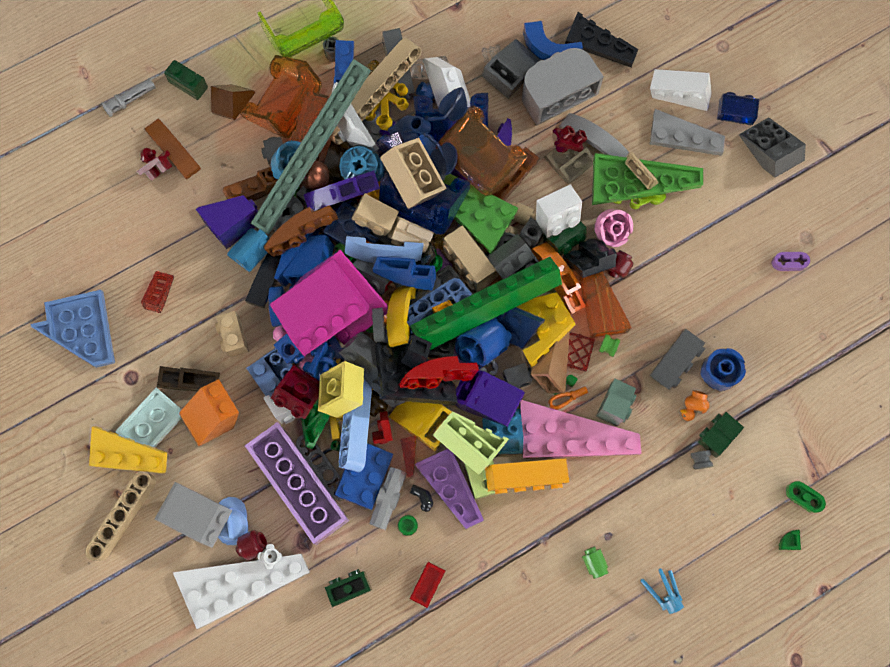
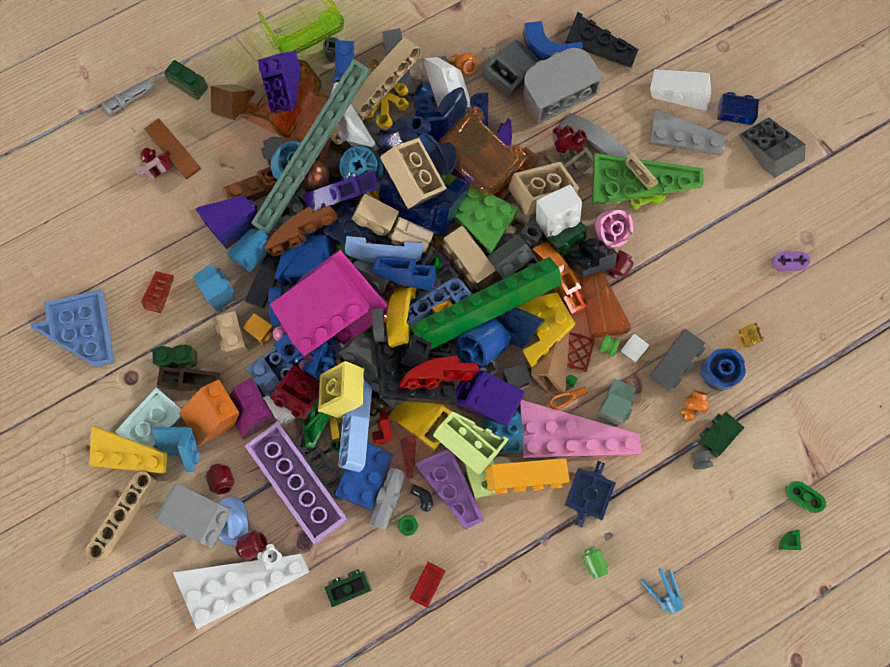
none -> dark green brick [152,345,197,368]
none -> dark azure bracket [152,426,200,472]
none -> dark azure brick [192,264,236,312]
none -> dark red head [205,464,235,495]
none -> magenta slope [229,378,278,439]
none -> light orange brick [243,313,274,345]
none -> dark purple slope [258,51,301,115]
none -> orange animal [450,53,477,74]
none -> tan brick [508,162,579,216]
none -> dark blue plate [564,461,616,528]
none -> white slope [621,334,649,363]
none -> clear yellow tile [738,323,764,348]

